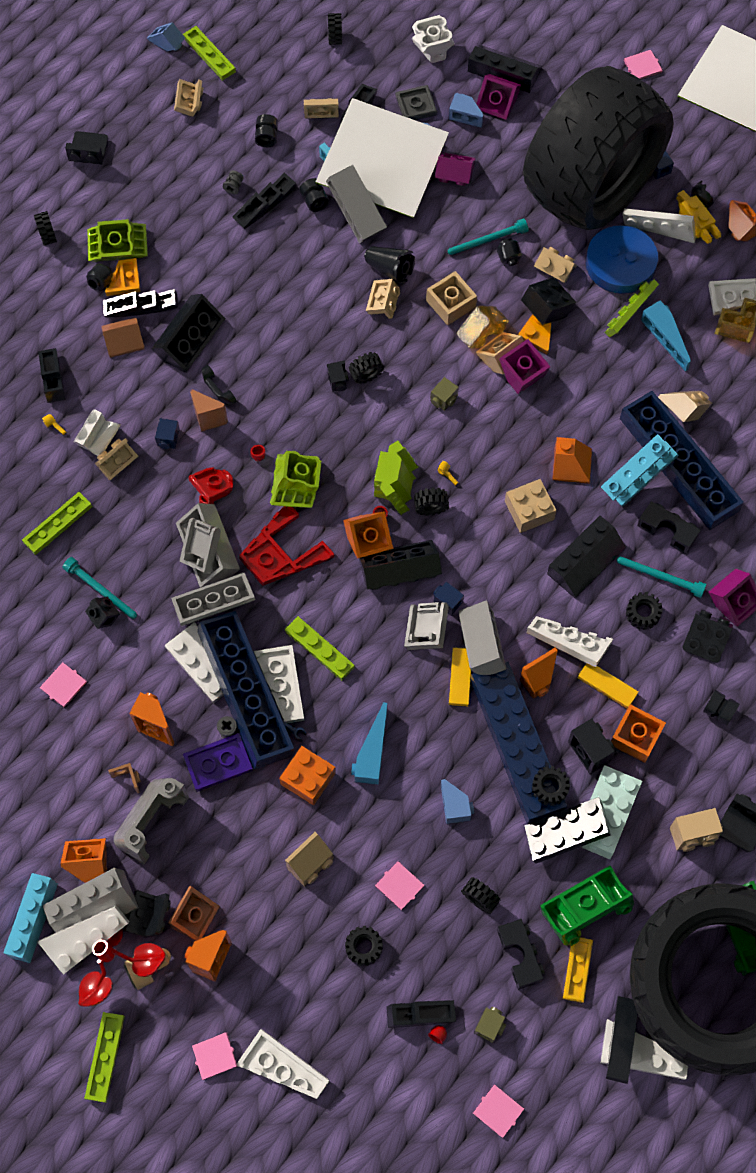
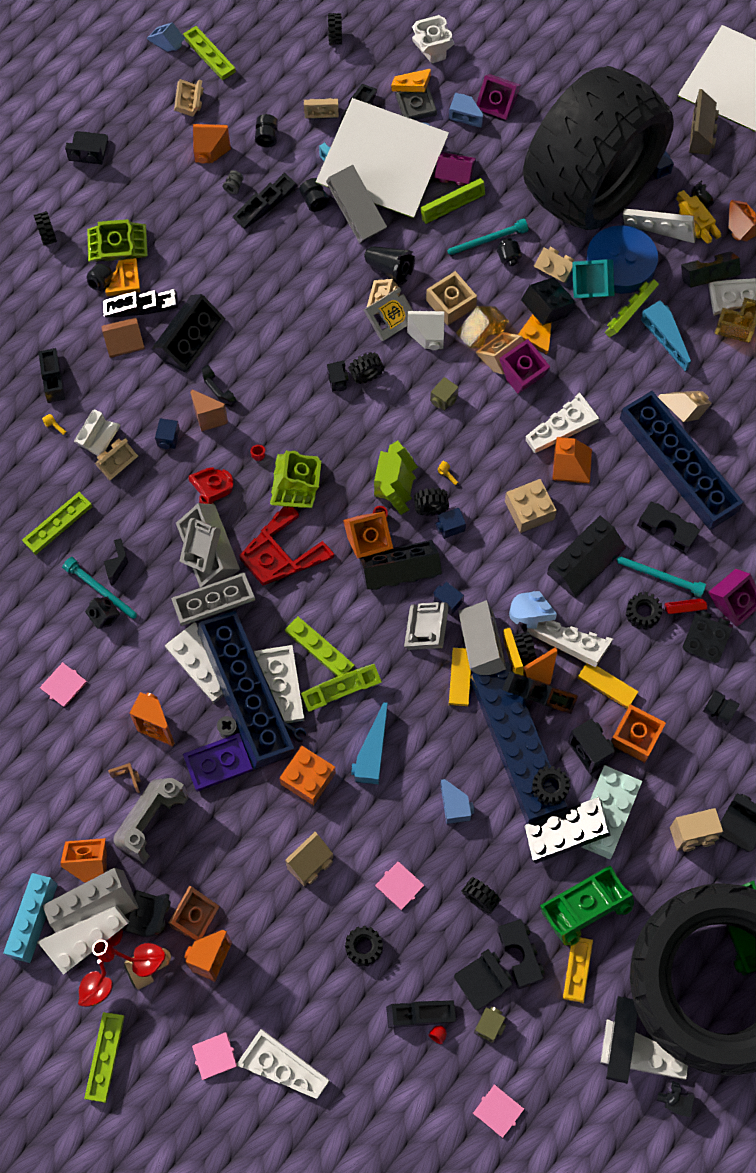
black slope [468,45,542,93] -> none
medium azure fence [601,434,679,506] -> none
bright pink piece [624,50,662,79] -> none
none -> black slope [104,538,128,585]
none -> orange slope [193,124,231,163]
none -> lime slope [301,664,382,712]
none -> light grey container [364,287,413,341]
none -> light orange wing [391,69,431,92]
none -> white slope [407,311,444,350]
none -> lime plate [421,178,485,224]
none -> dark blue brick [435,508,466,539]
none -> black bracket [454,949,513,1010]
none -> black slope [502,671,578,714]
none -> yellow tile [503,628,524,676]
none -> light blue slope [509,591,557,629]
none -> black tyre [513,632,537,667]
none -> white wing [526,393,599,453]
none -> teal piece [572,259,614,298]
none -> black piece [657,1081,695,1117]
none -> red tile [664,598,707,614]
none -> black arch [681,251,741,288]
none -> dark tan slope [689,89,719,155]

